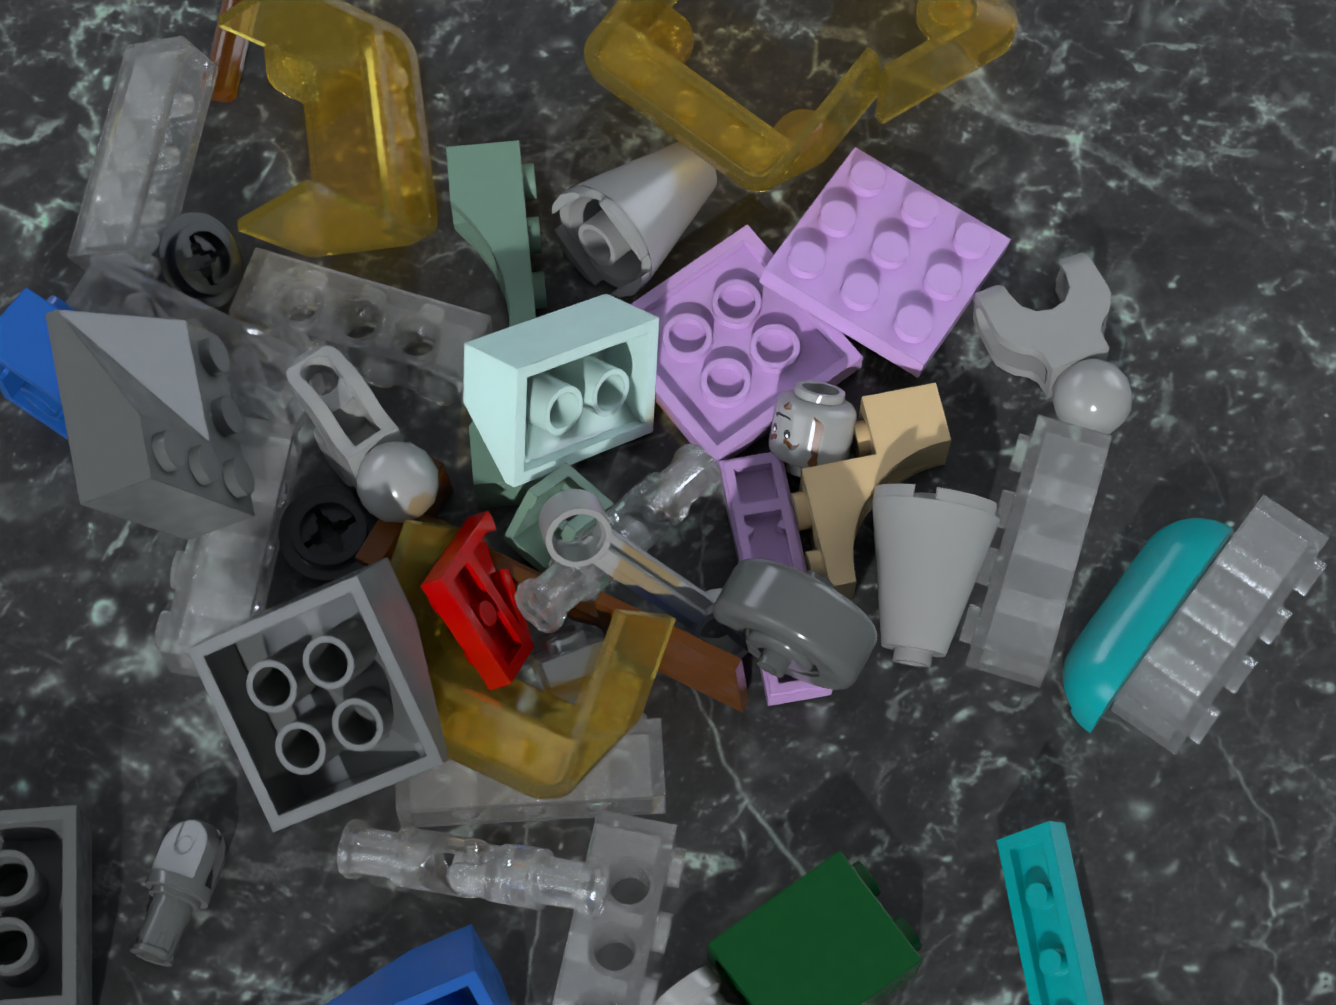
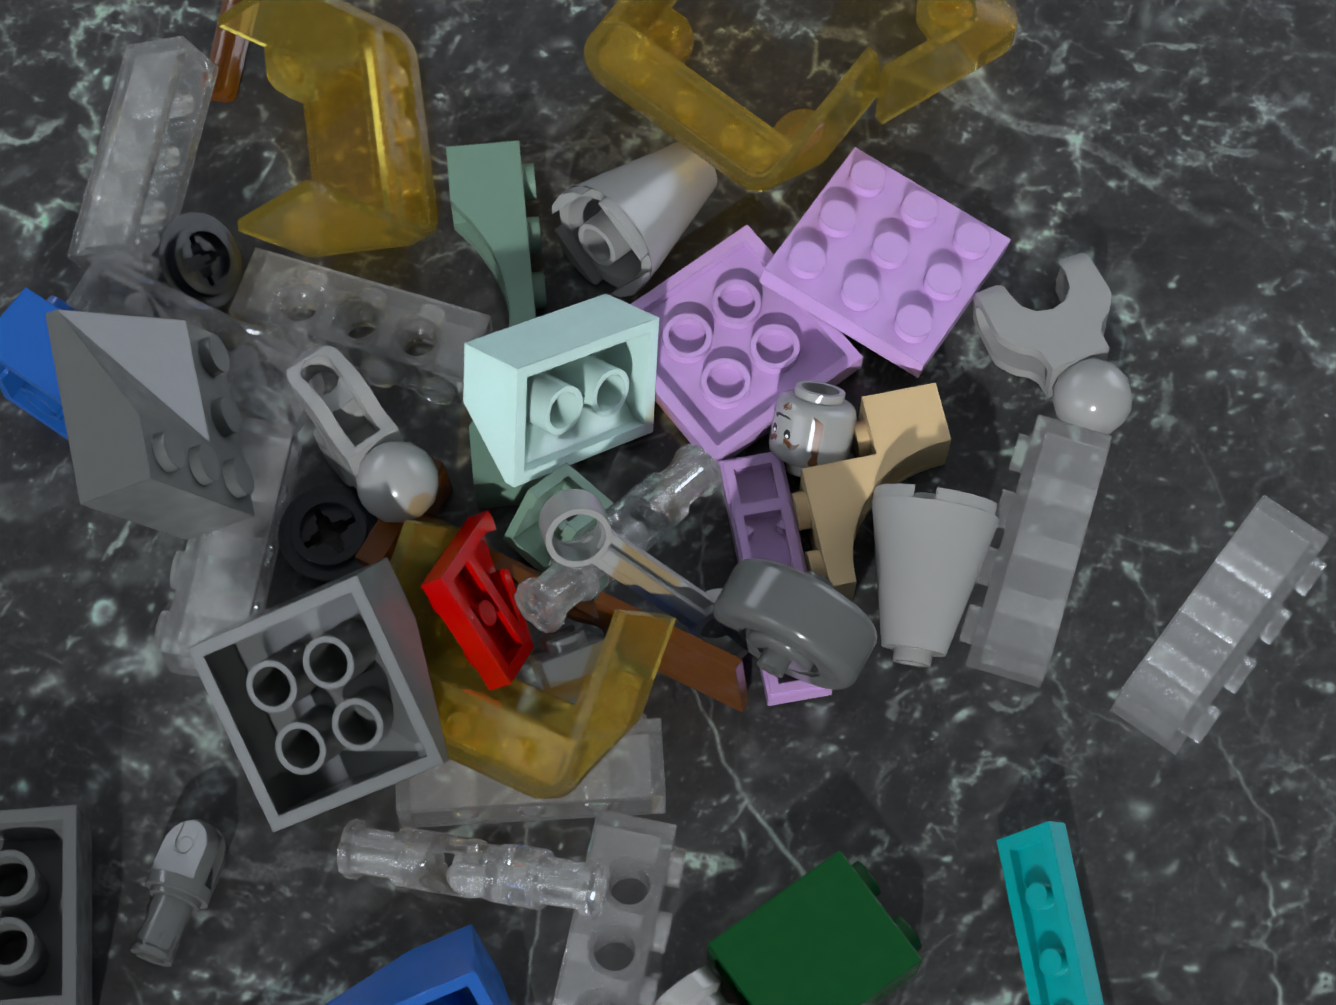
teal brick [1062,518,1233,734] -> none

